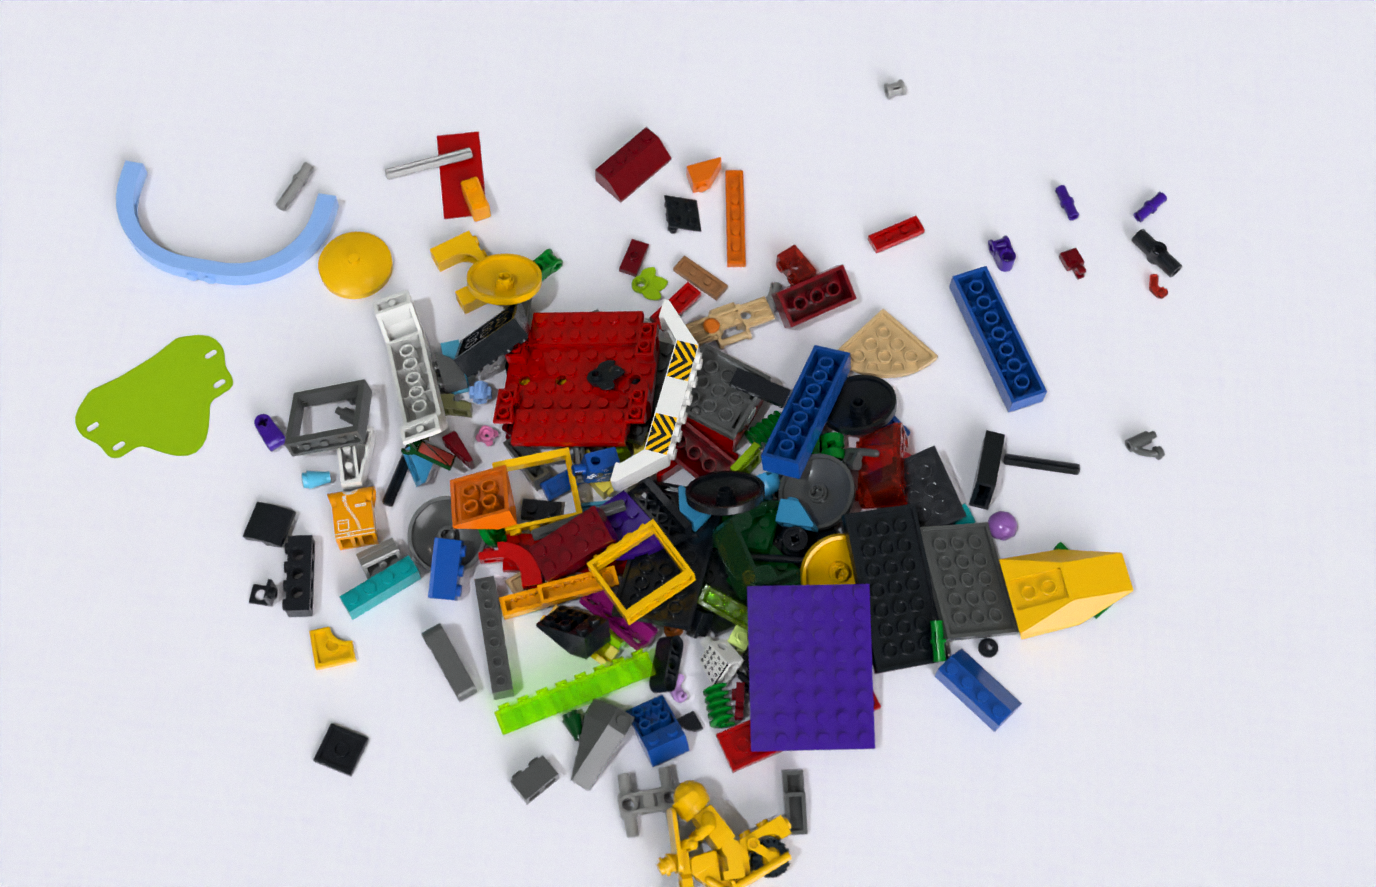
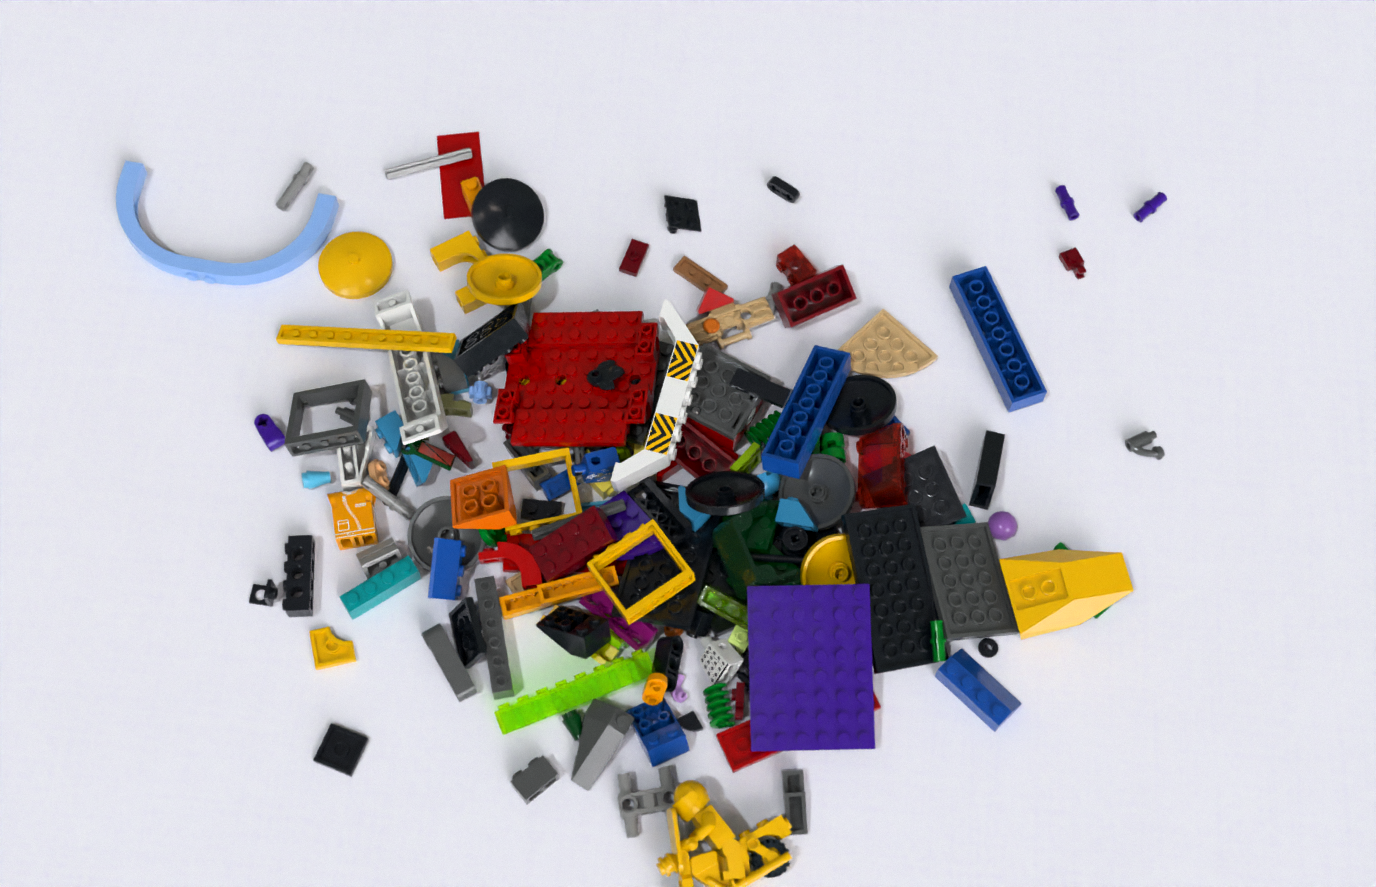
lime piece [75,335,233,458] -> none
black slope [242,502,296,548] -> none
bright pink plate [476,425,498,446] -> none
dark red slope [595,127,672,203] -> none
lime plate [631,267,668,300] -> none
red plate [650,282,701,332] -> none
orange slope [686,157,722,193] -> none
orange tile [725,170,746,267] -> none
dark grey piece [842,447,880,470] -> none
red plate [868,216,925,253] -> none
light grey bush [884,79,906,99] -> none
dark purple piece [988,235,1016,272] -> none
black axle [1004,454,1080,475] -> none
black piece [1131,229,1182,277] -> none
clear red arm [1149,274,1168,299] -> none
none -> yellow plate [276,325,457,353]
none -> light grey pin [360,475,415,520]
none -> light nougat plate [367,459,390,490]
none -> dark azure slope [374,410,404,458]
none -> black plate [448,597,487,669]
none -> black dish [471,178,544,251]
none -> light orange plate [642,673,668,705]
none -> red slope [696,286,734,315]
none -> black beam [767,176,800,203]

